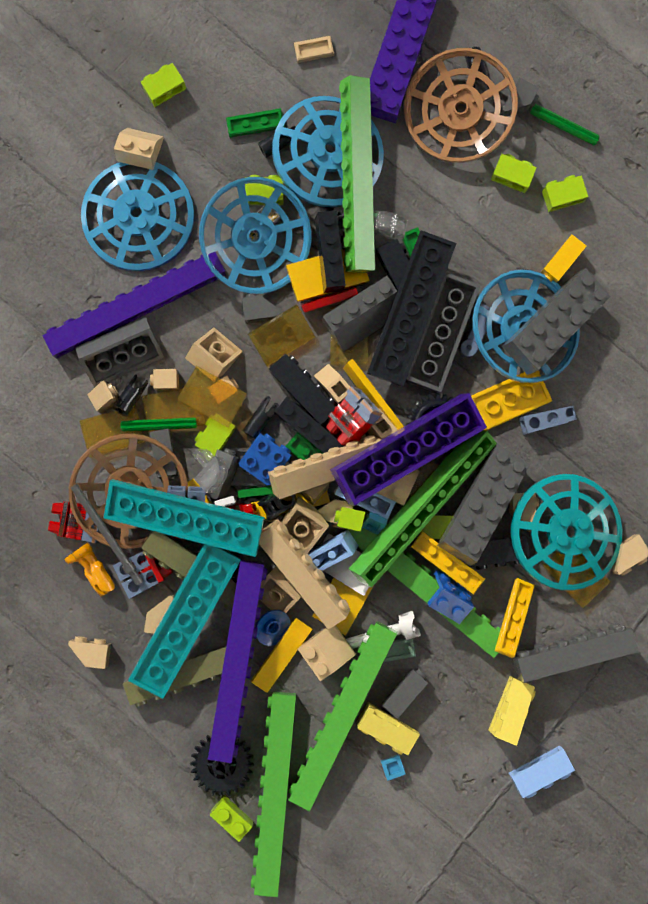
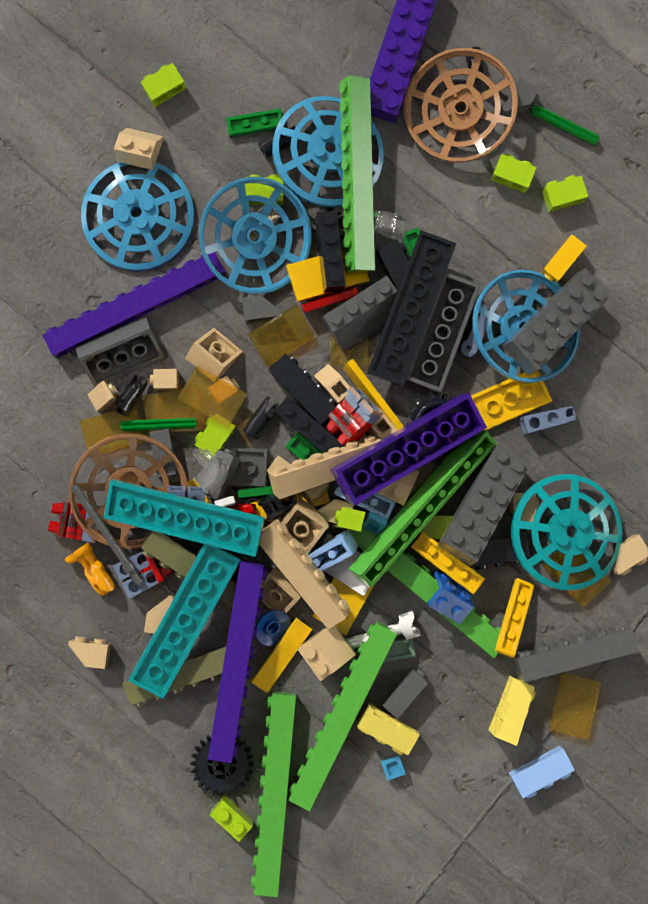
blue bracket [239,433,292,486] -> none
tan tile [294,36,334,63] -> none
none -> clear yellow tile [549,672,601,740]

